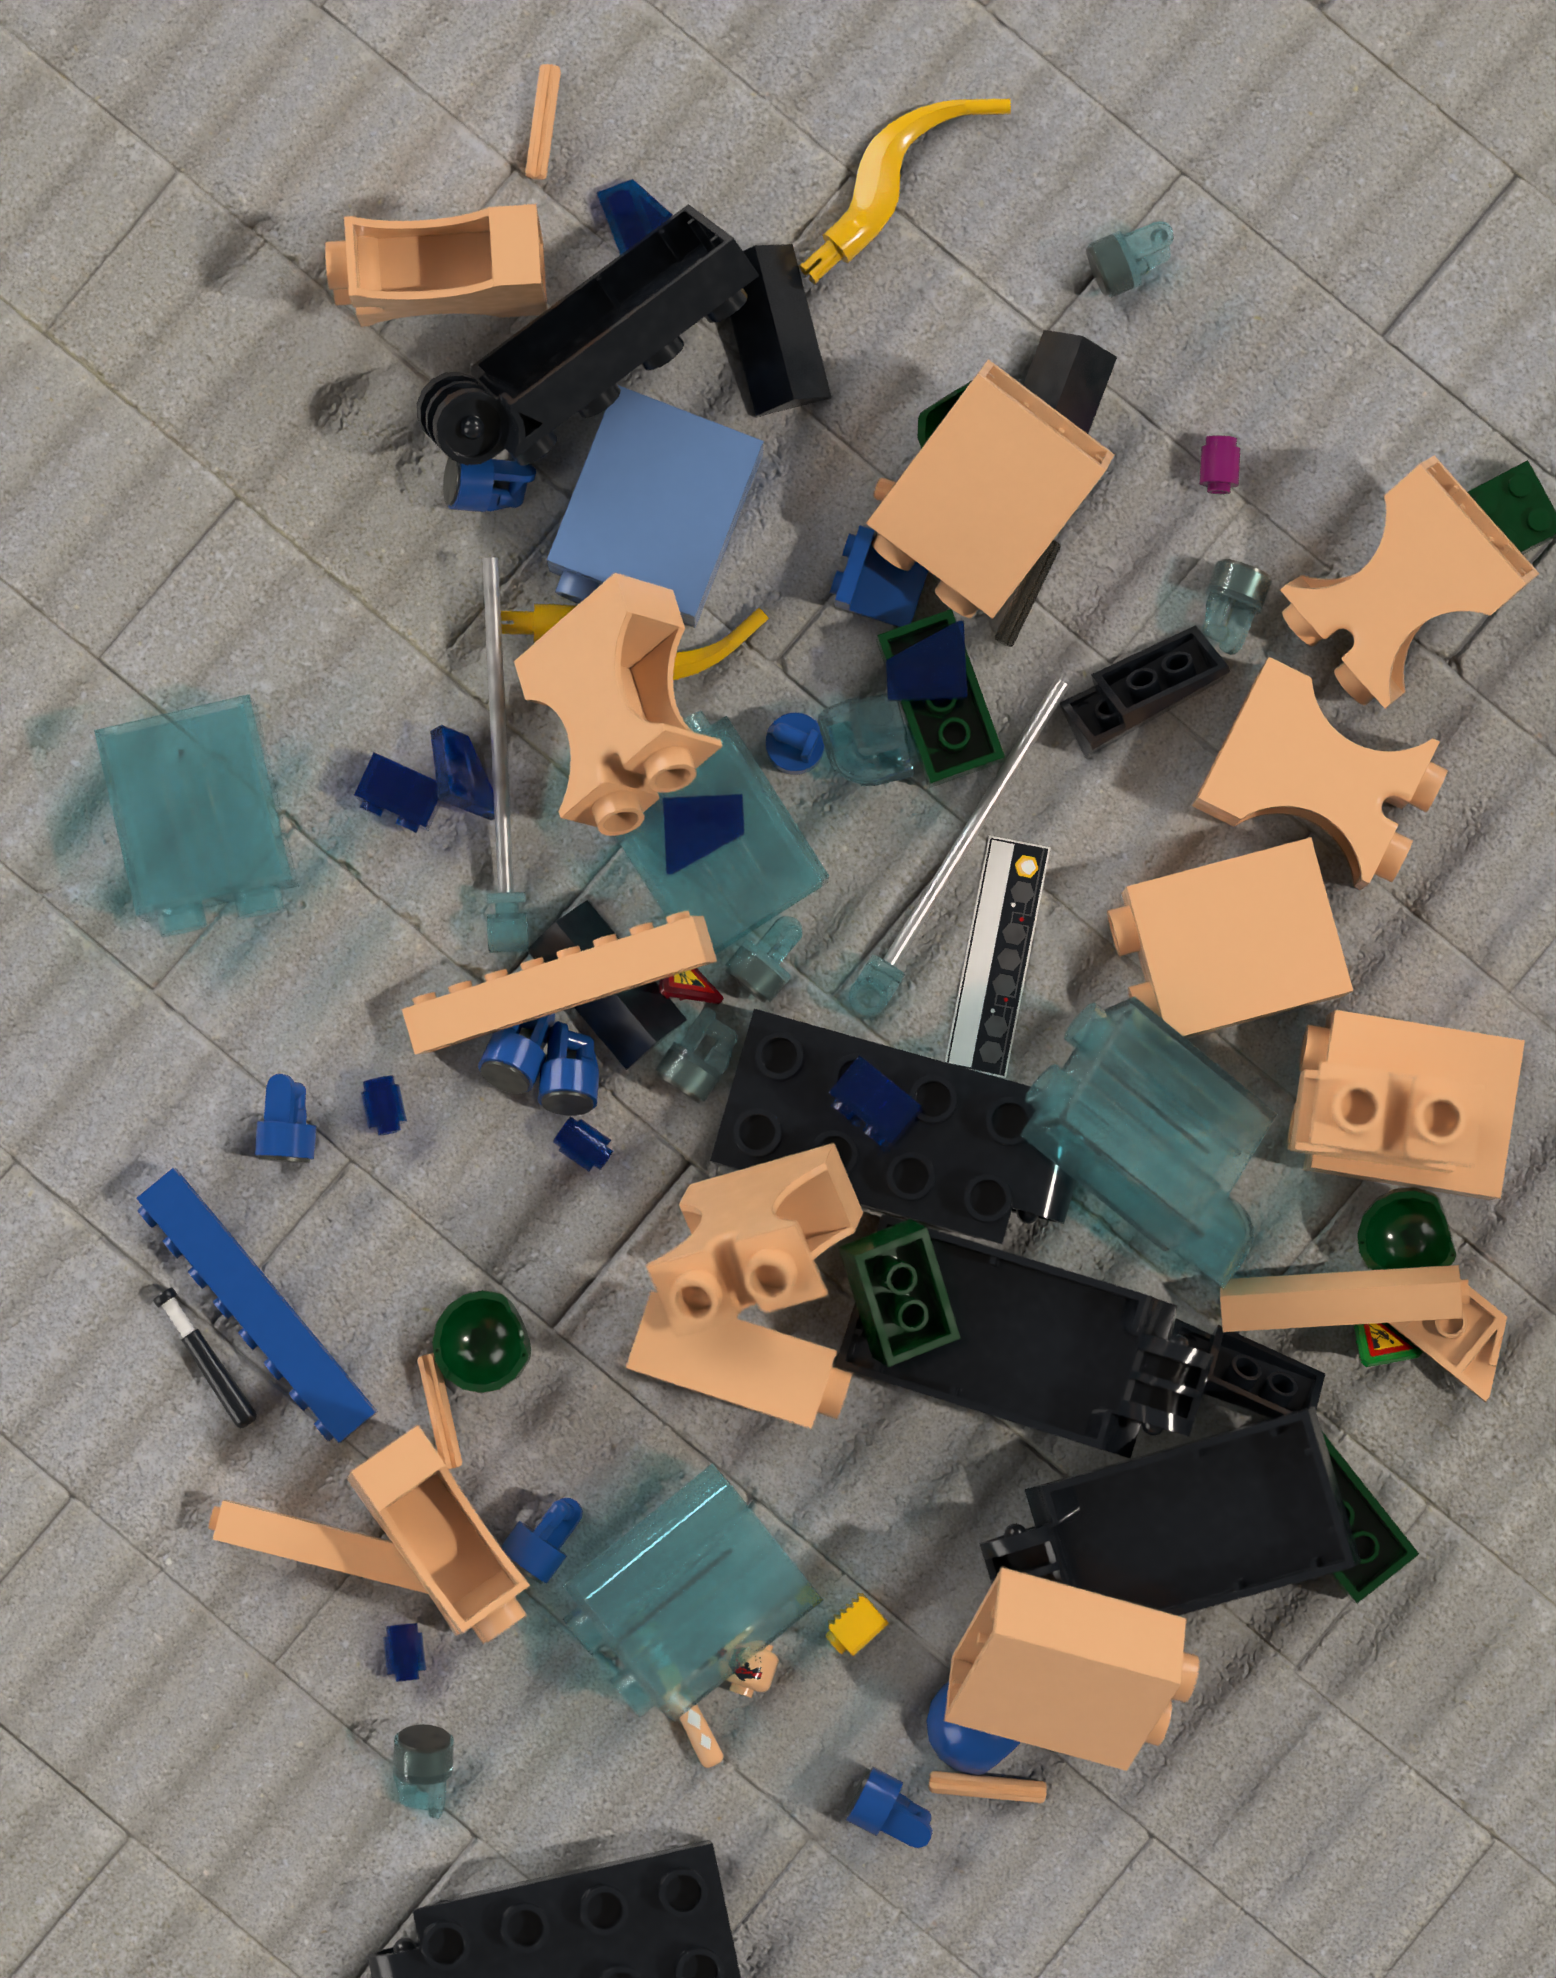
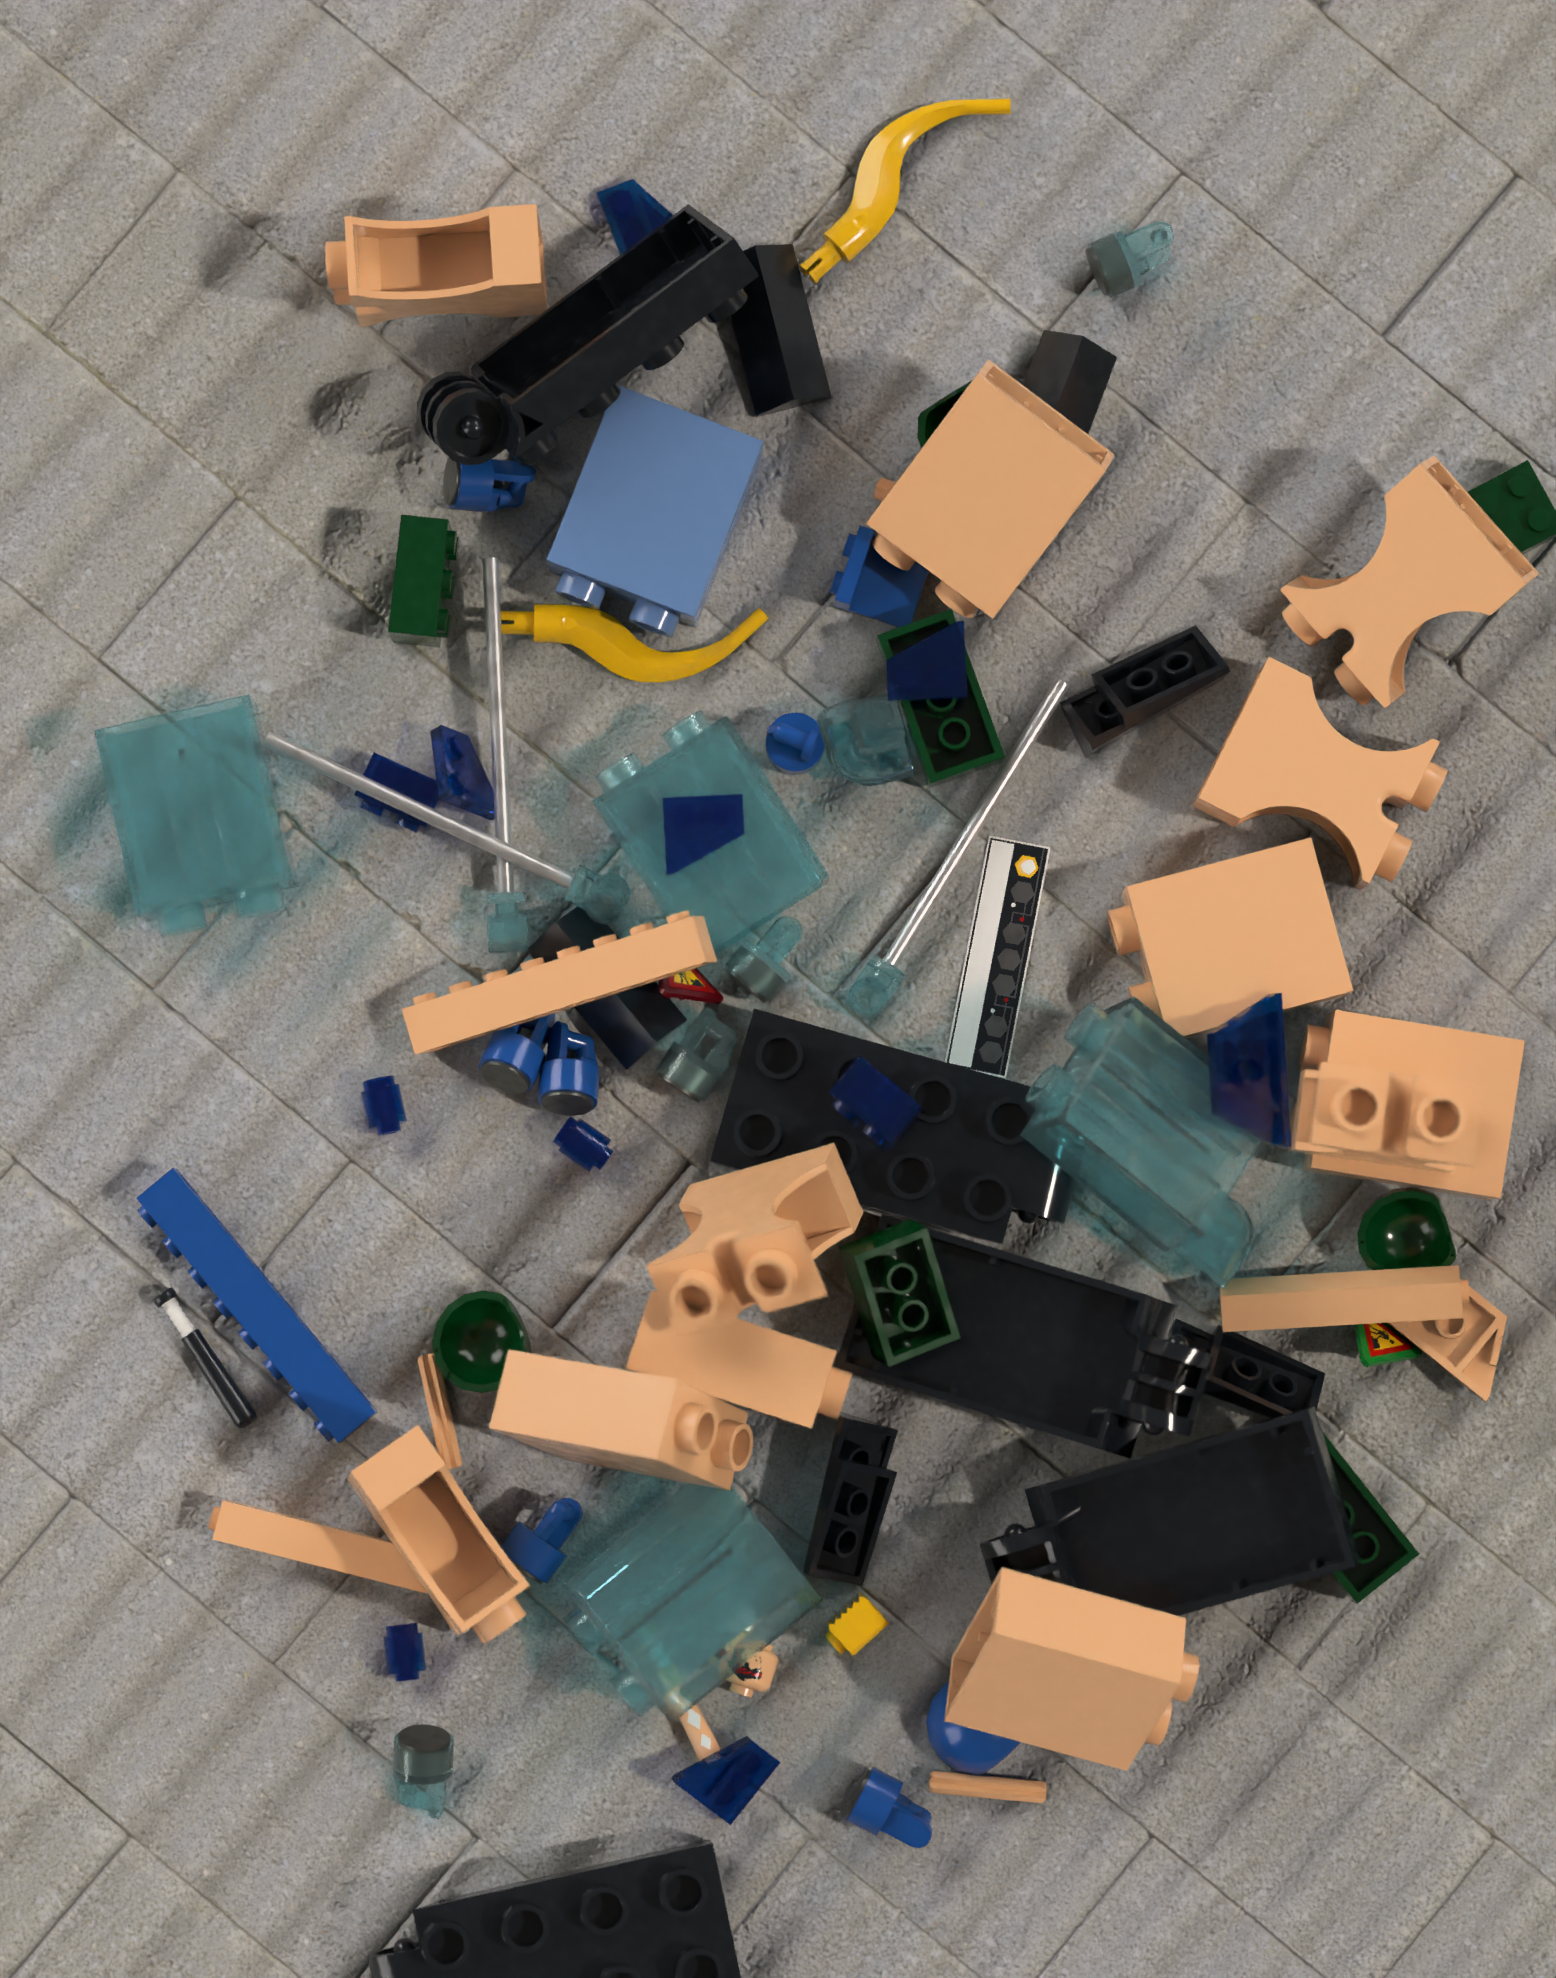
blue piece [255,1074,317,1163] -> none
light nougat brick [514,573,722,836] -> none
light nougat axle [525,64,561,180] -> none
clear smoke axle [995,540,1061,647] -> none
magenta brick [1199,435,1240,494] -> none
clear light blue piece [1202,559,1272,655] -> none
none -> flat silver piece [263,732,631,924]
none -> dark green brick [388,514,459,648]
none -> light nougat brick [489,1350,753,1491]
none -> clear blue wing [671,1736,780,1825]
none -> black slope [803,1412,898,1586]
none -> clear blue wing [1207,993,1291,1148]

